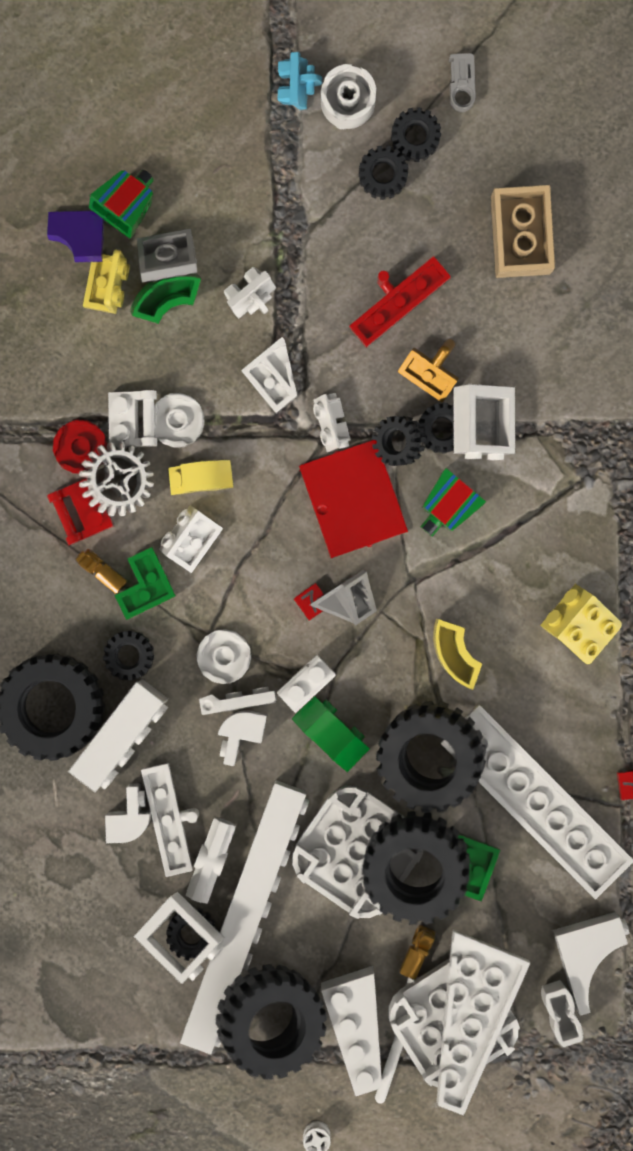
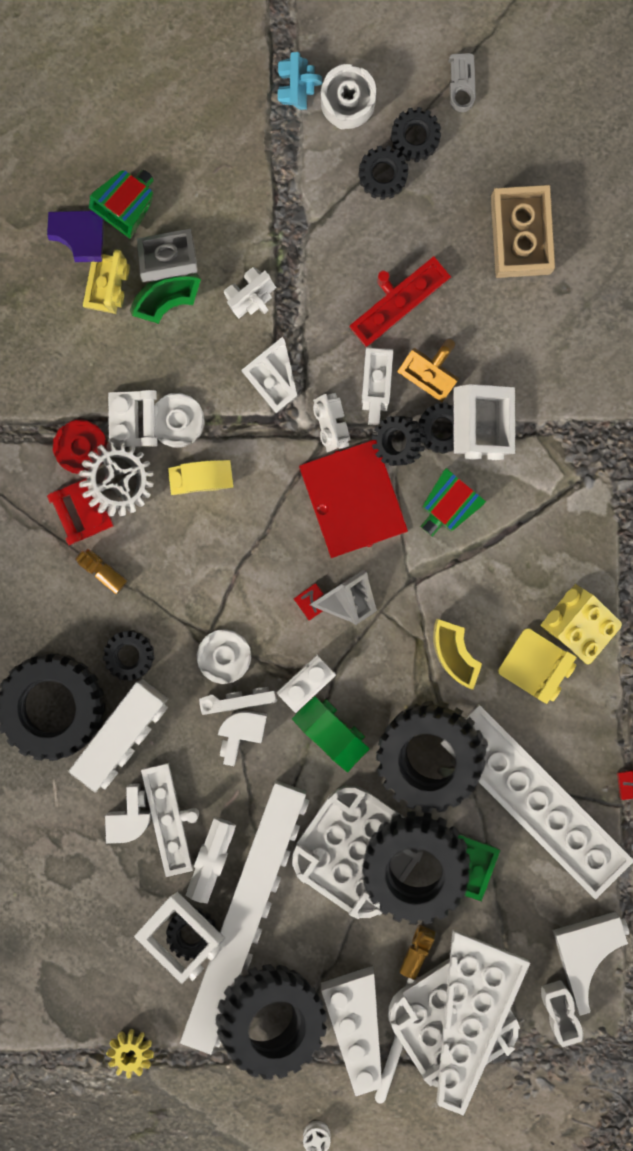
green plate [114,547,176,620] -> none
white bracket [159,505,223,573] -> none
none -> light yellow gear [106,1029,154,1079]
none -> white hinge [362,347,393,425]
none -> light yellow bracket [498,628,577,704]

